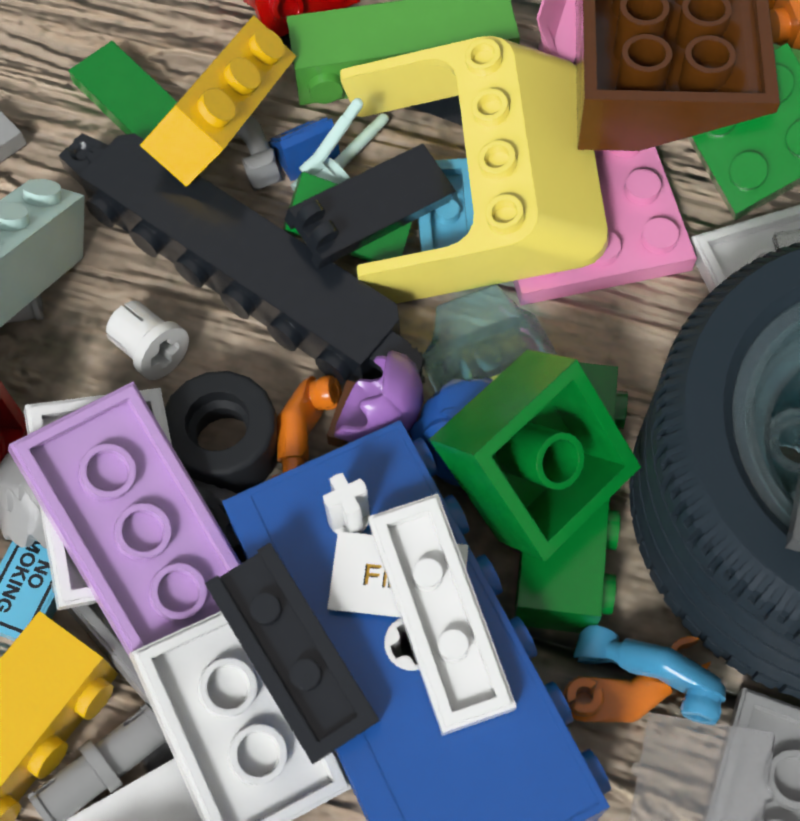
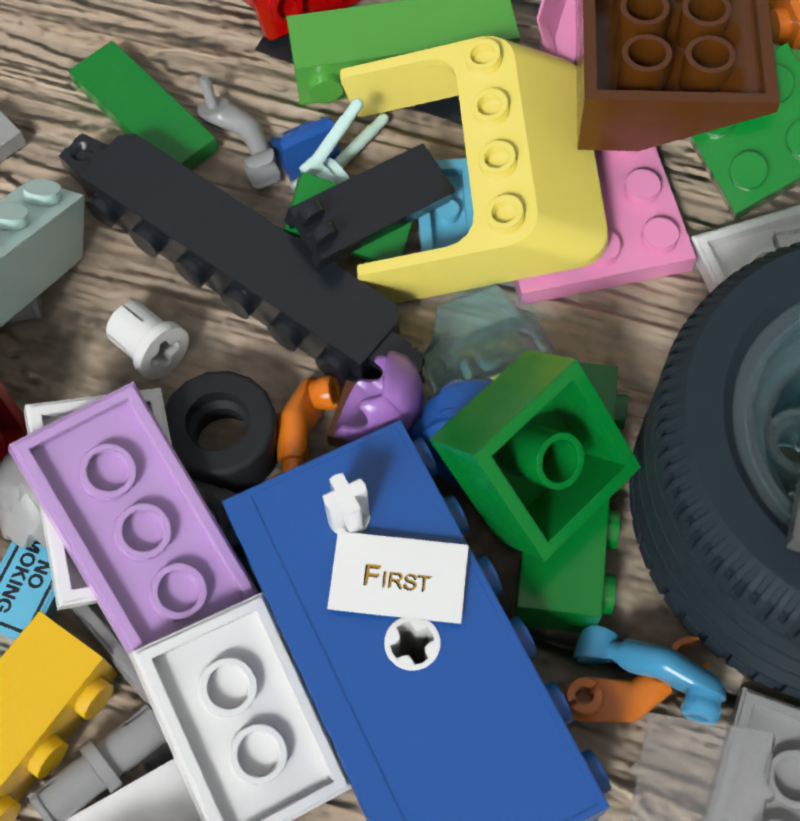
yellow brick [140,15,297,187] -> none
black hinge [204,542,380,764] -> none
white tile [368,493,517,736] -> none

